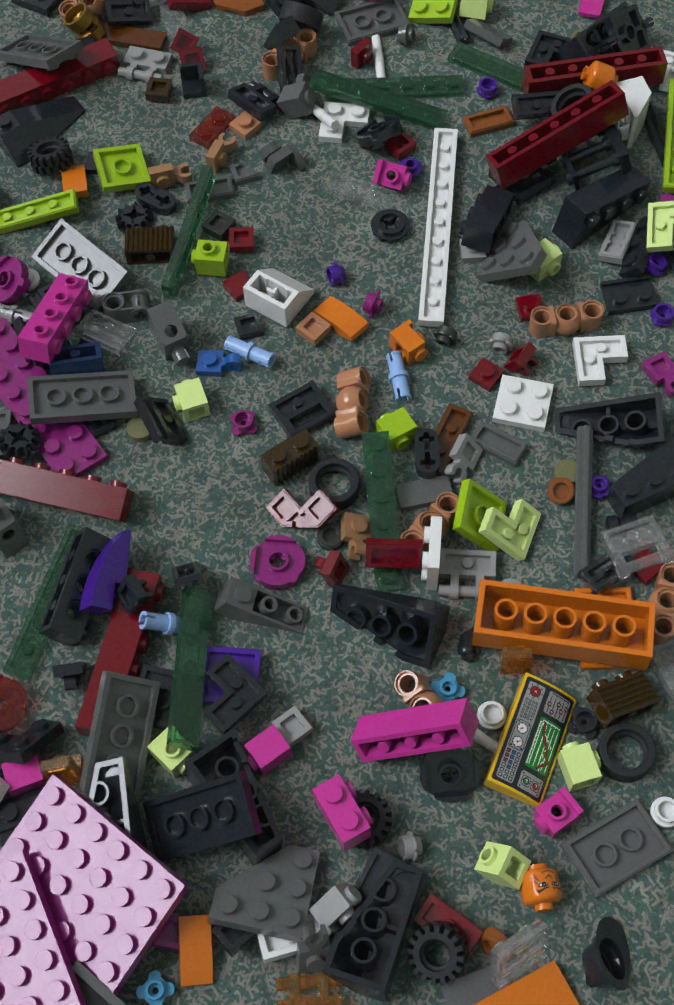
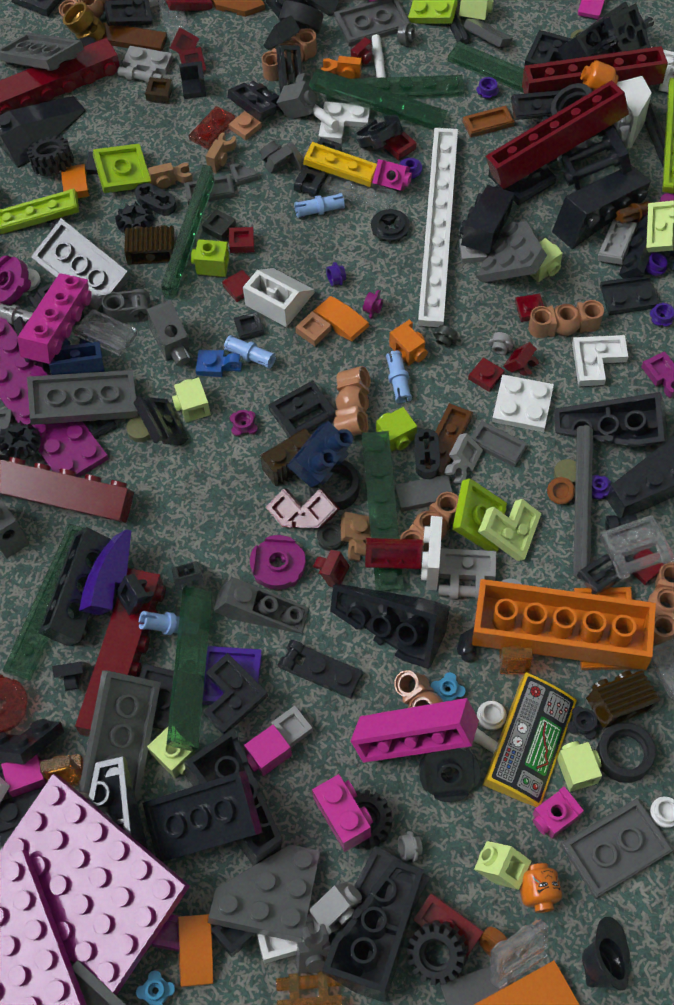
none -> black plate [277,640,363,699]
none -> dark blue brick [287,421,353,487]
none -> black plate [294,137,342,198]
none -> light blue pin [294,193,345,218]
none -> yellow tile [303,142,377,187]
none -> orange plate [321,56,362,80]
none -> reddish brown axle [615,201,651,224]

